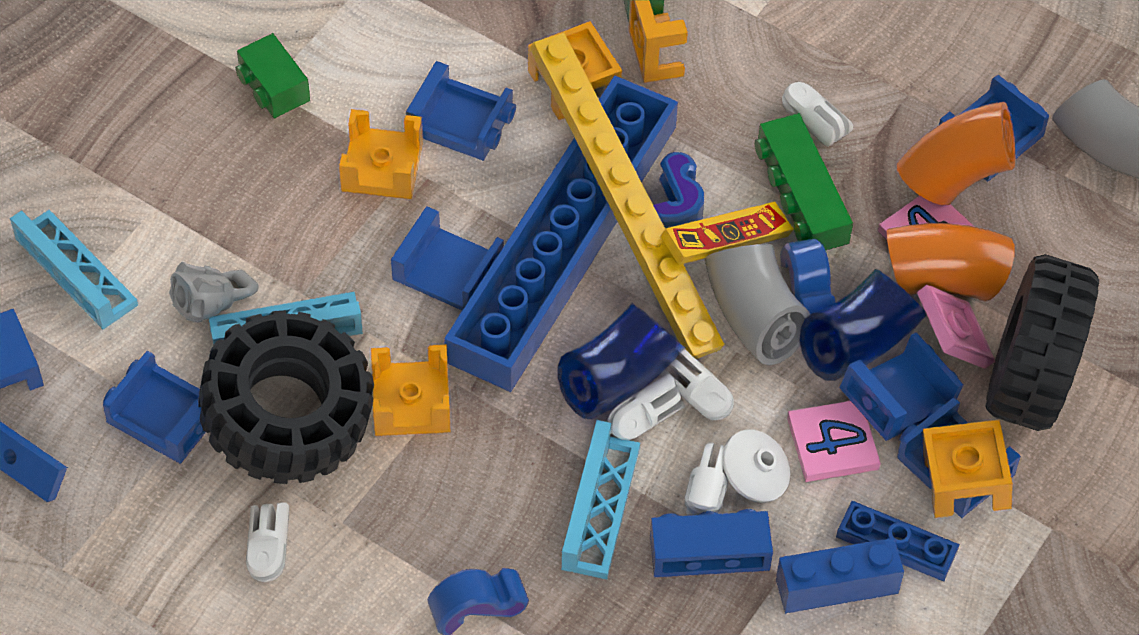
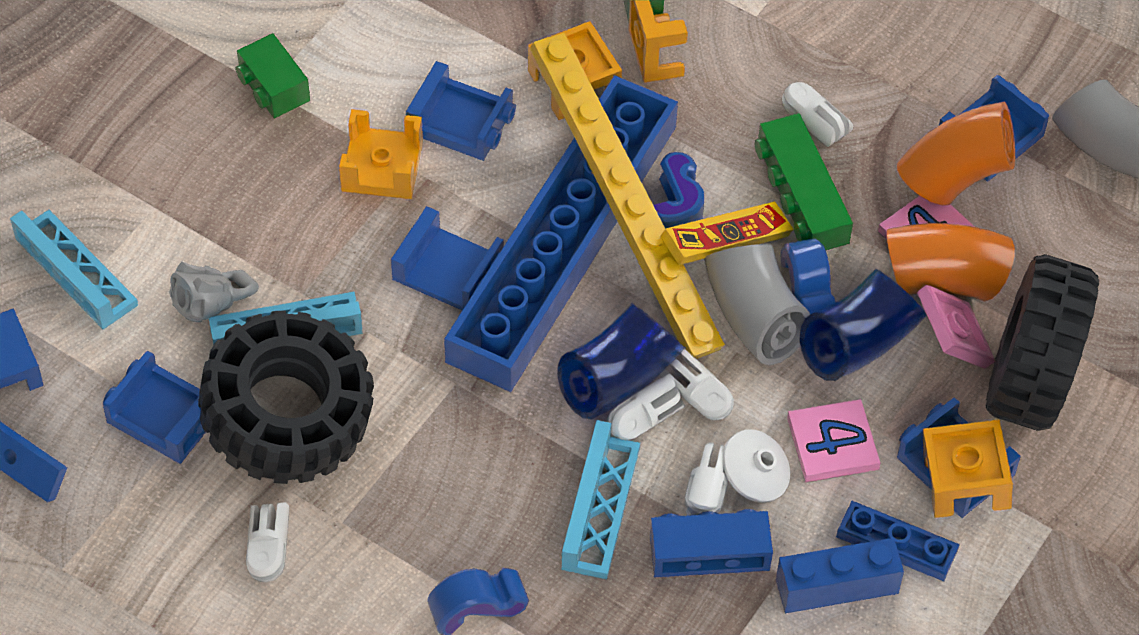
light orange panel [371,344,451,436] -> none
blue panel [840,332,964,441] -> none

